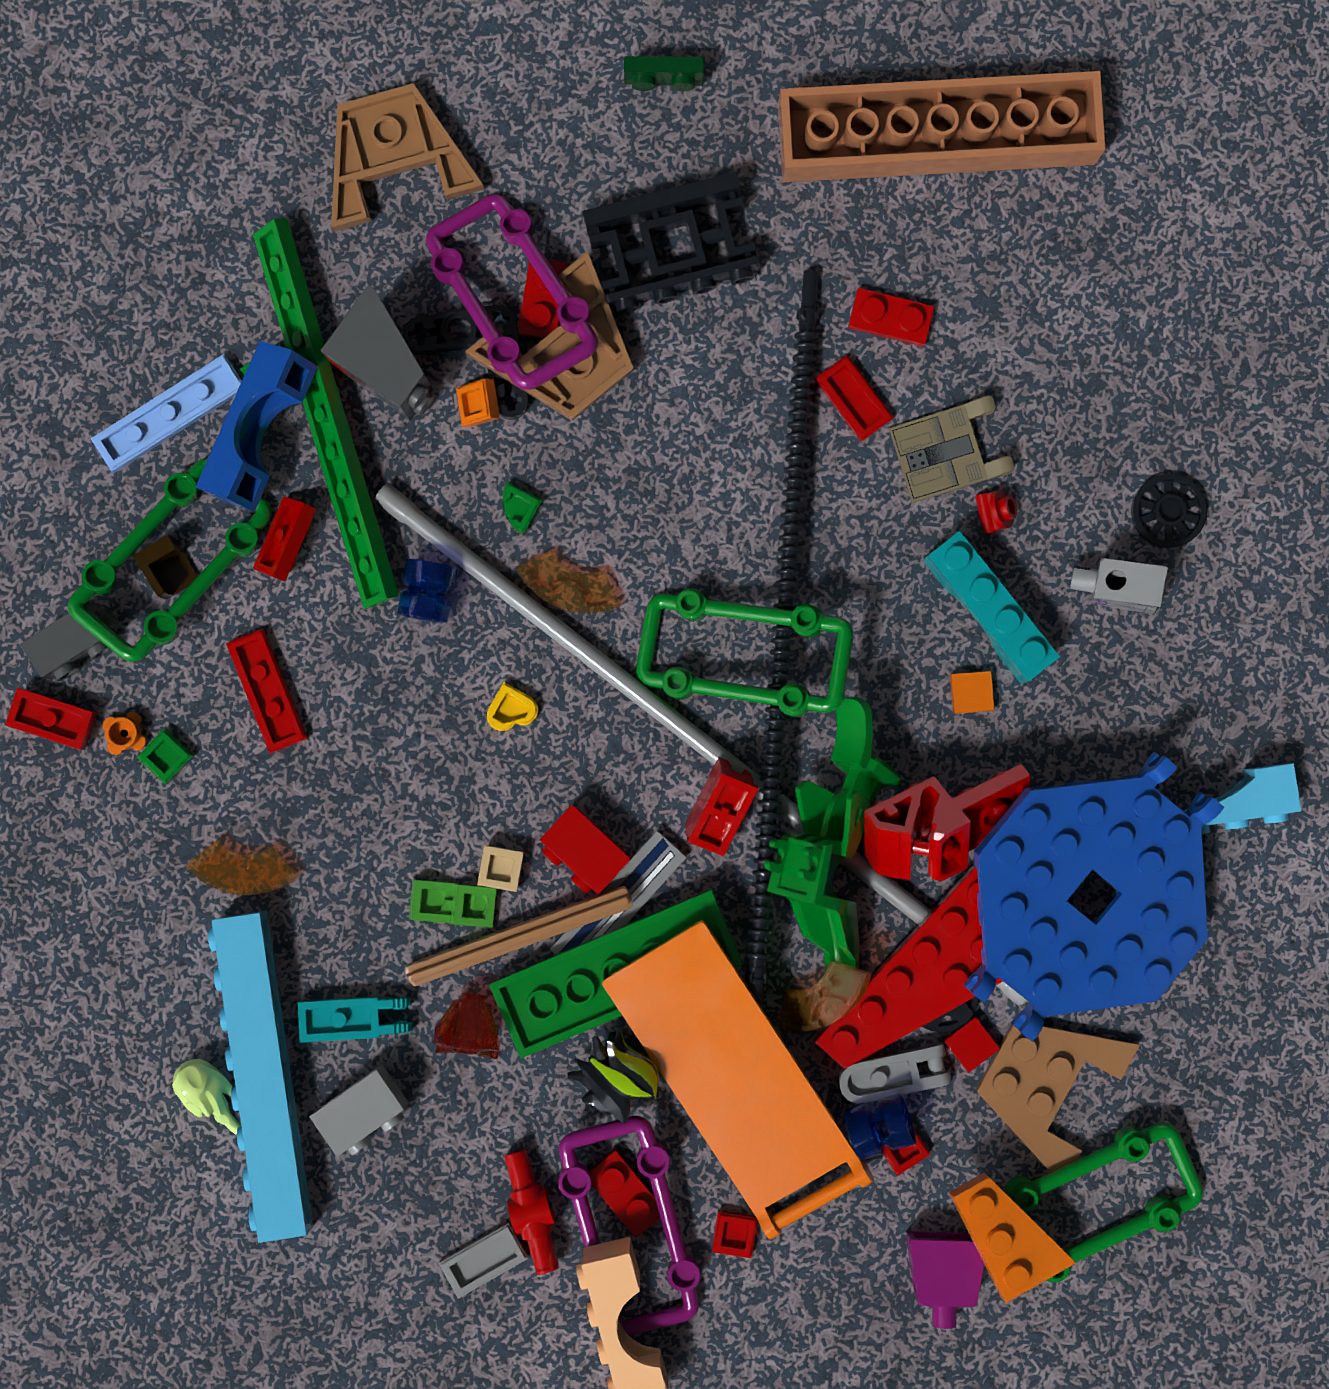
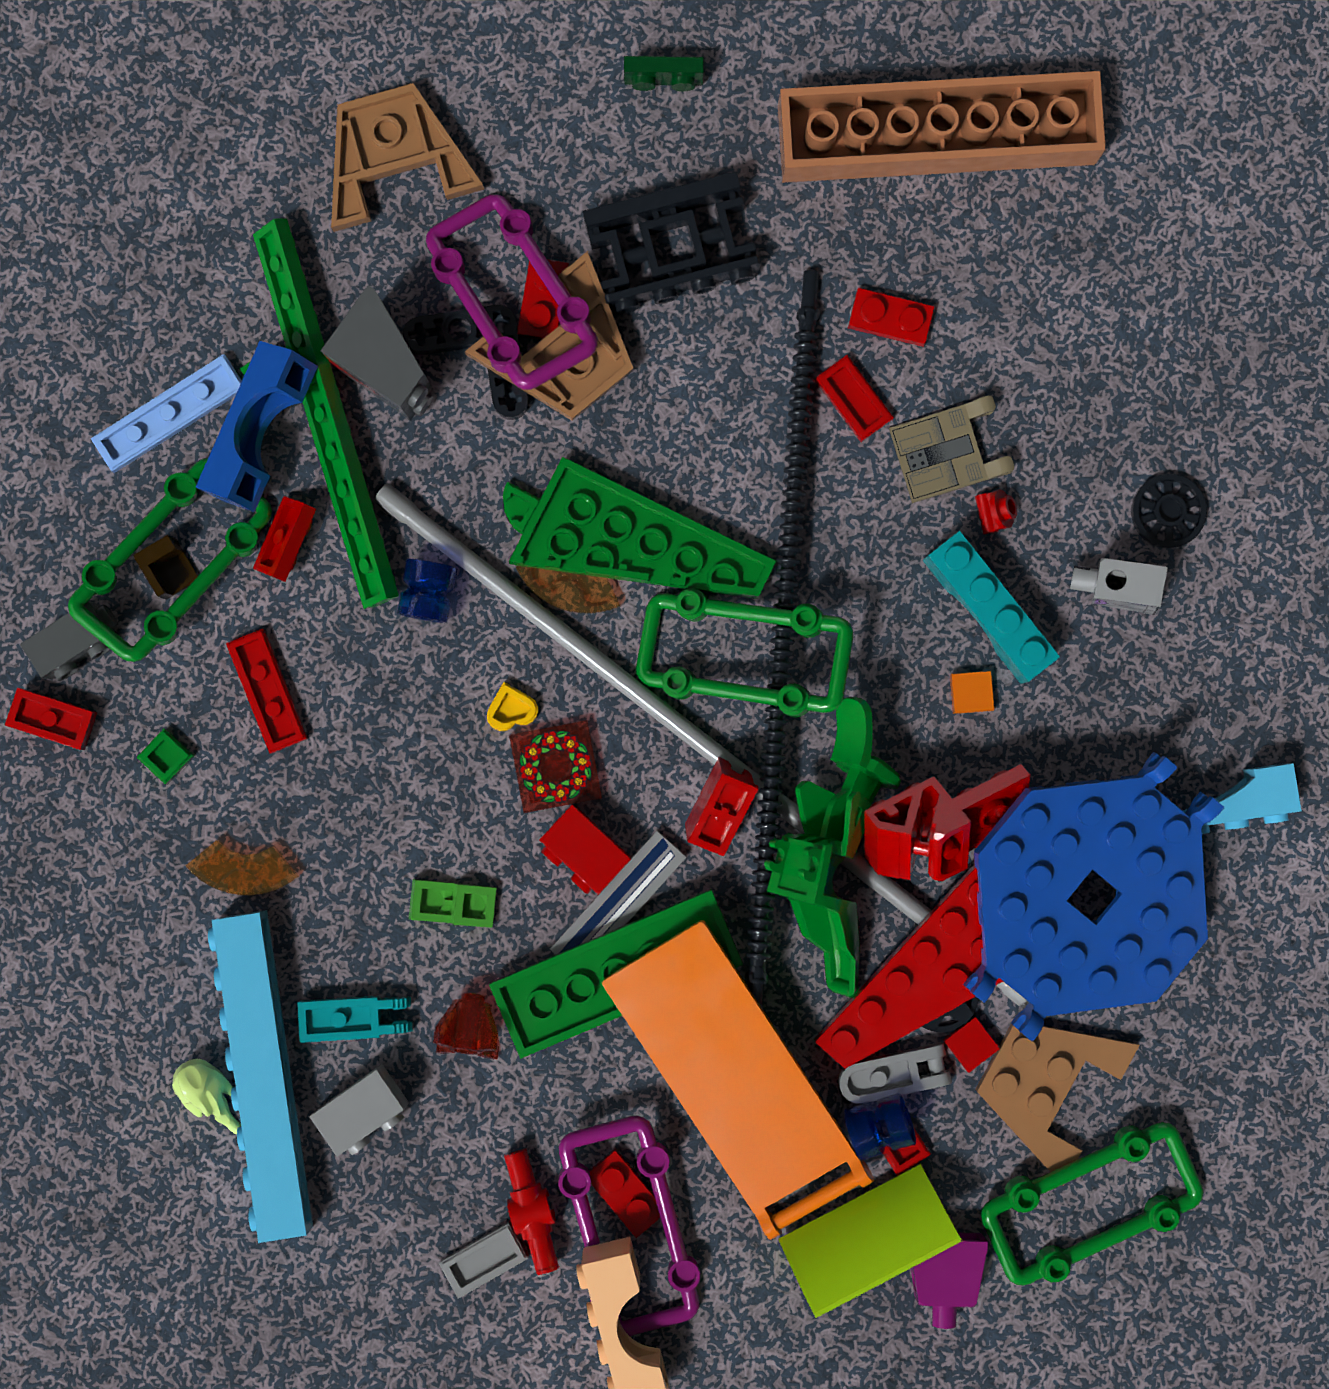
orange plate [102,712,147,755] -> none
medium nougat axle [406,886,633,986] -> none
orange tile [456,379,500,427] -> none
tan plate [477,845,525,892] -> none
black hair [567,1030,659,1123] -> none
red tile [712,1210,757,1258] -> none
clear orange tile [778,961,872,1031] -> none
orange wing [949,1173,1076,1303] -> none
none -> green wing [509,457,776,599]
none -> tile [509,720,602,813]
none -> lime slope [778,1164,962,1318]

